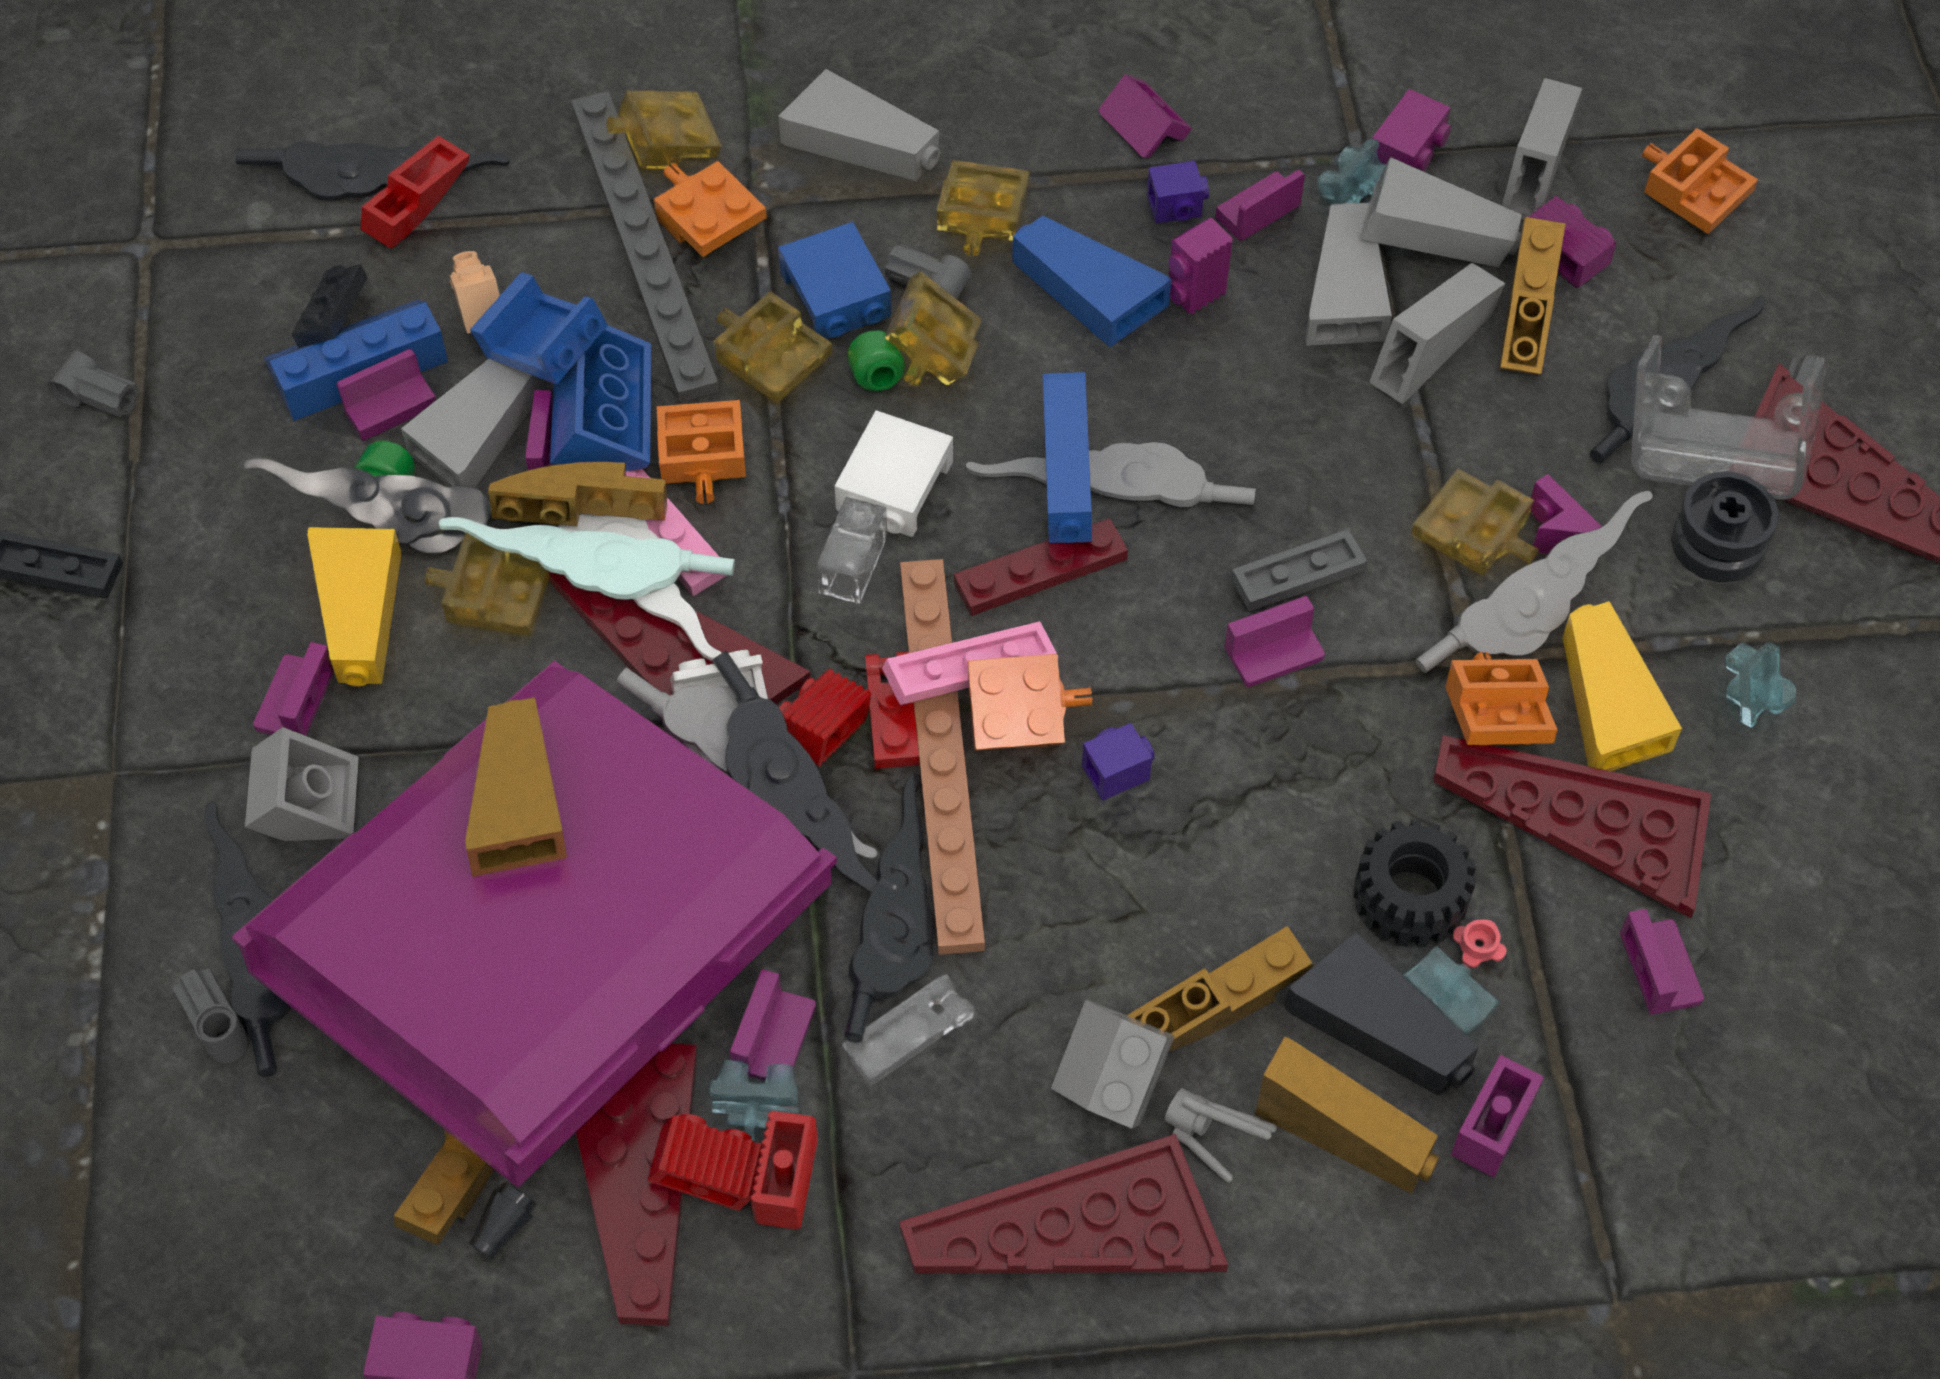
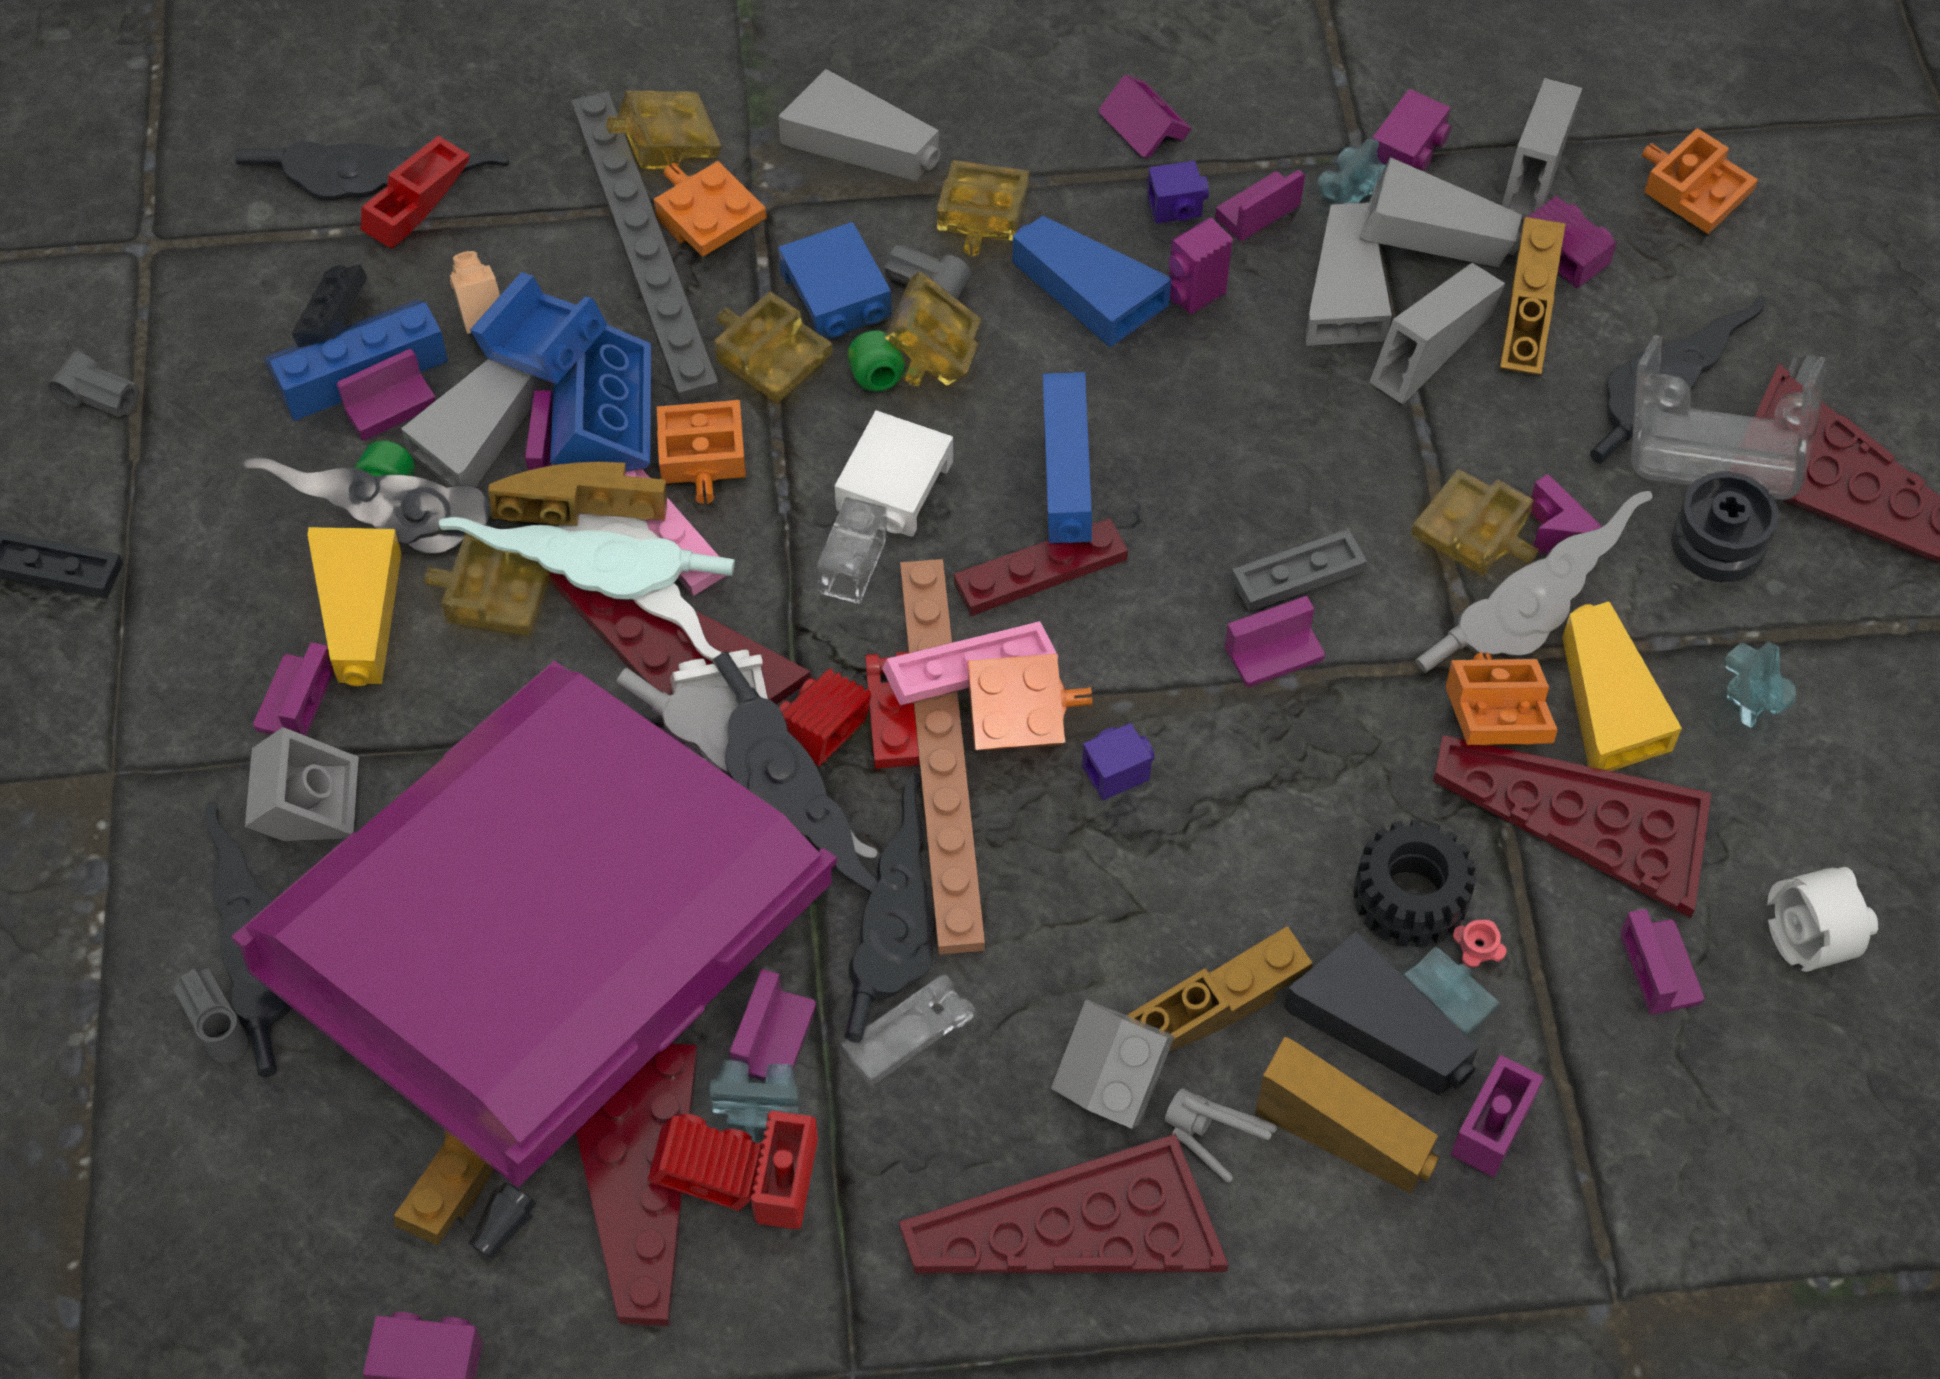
pearl gold slope [465,697,567,877] -> none
light grey piece [966,442,1256,507] -> none
none -> white brick [1767,867,1878,972]

